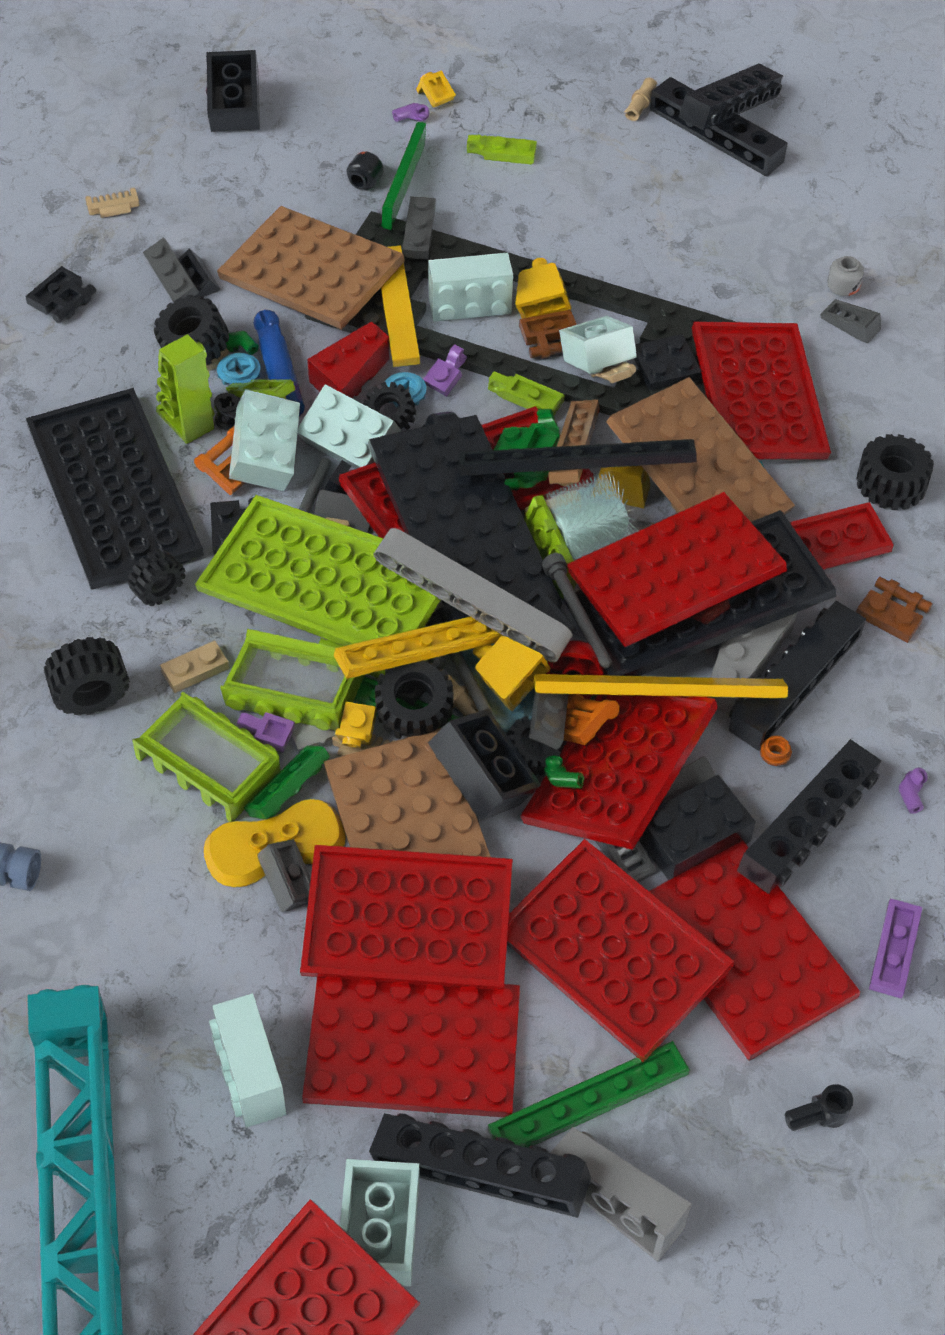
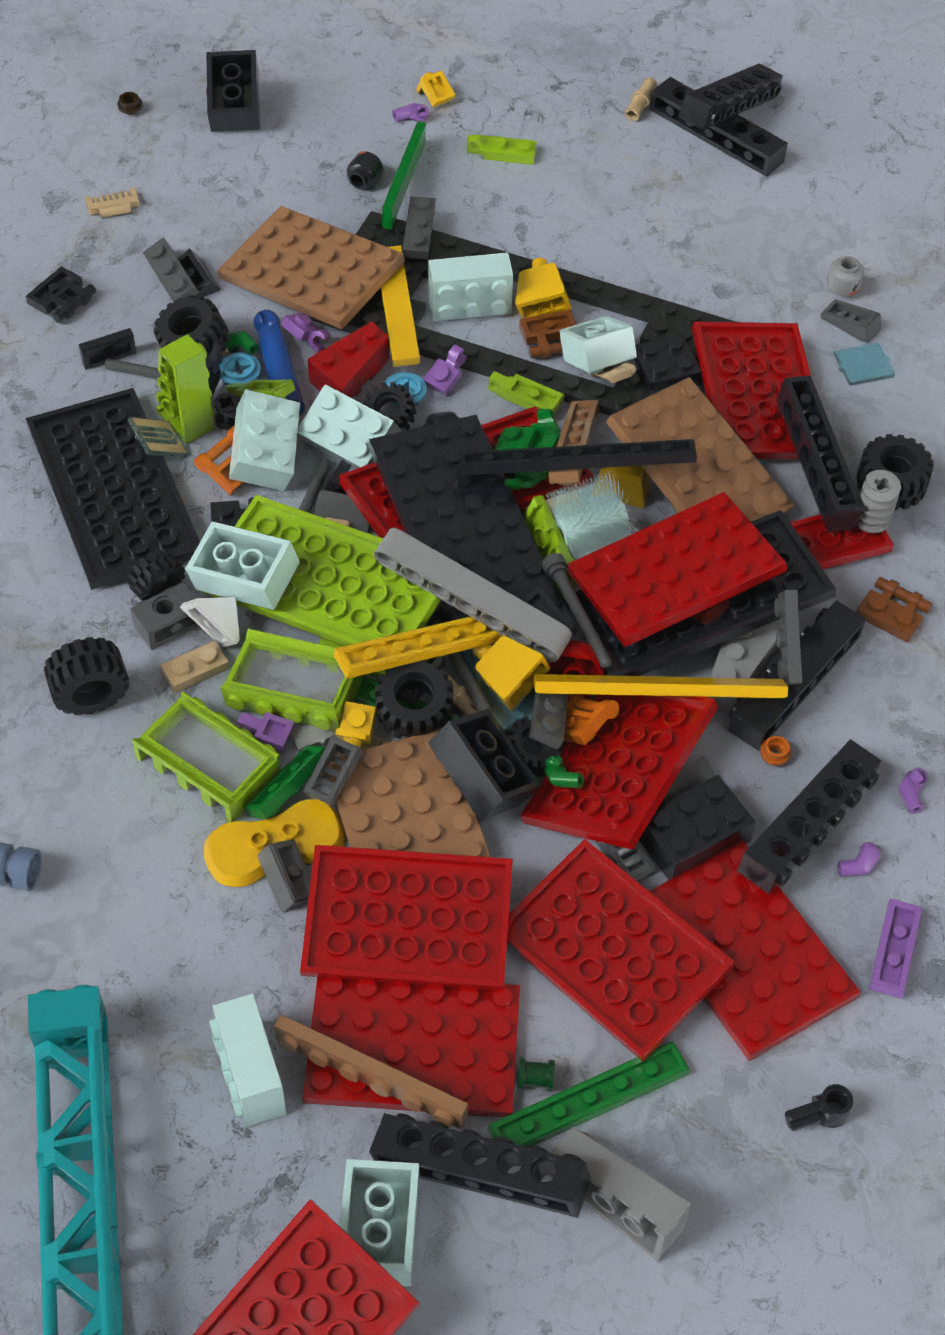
none -> black tile [78,328,136,370]
none -> dark grey bar [105,358,161,379]
none -> dark brown plate [117,92,142,115]
none -> piece [128,417,188,458]
none -> dark grey brick [130,582,199,650]
none -> white slope [180,597,240,648]
none -> light aqua brick [185,521,300,610]
none -> black piece [206,343,223,400]
none -> medium nougat plate [274,1014,468,1130]
none -> medium lavender plate [281,313,331,351]
none -> dark grey slope [303,735,363,806]
none -> dark green bush [517,1057,555,1092]
none -> dark grey plate [774,590,802,686]
none -> black brick [776,376,864,532]
none -> clear light blue piece [834,343,895,386]
none -> medium lavender arm [837,842,880,877]
none -> light grey piece [856,470,901,533]

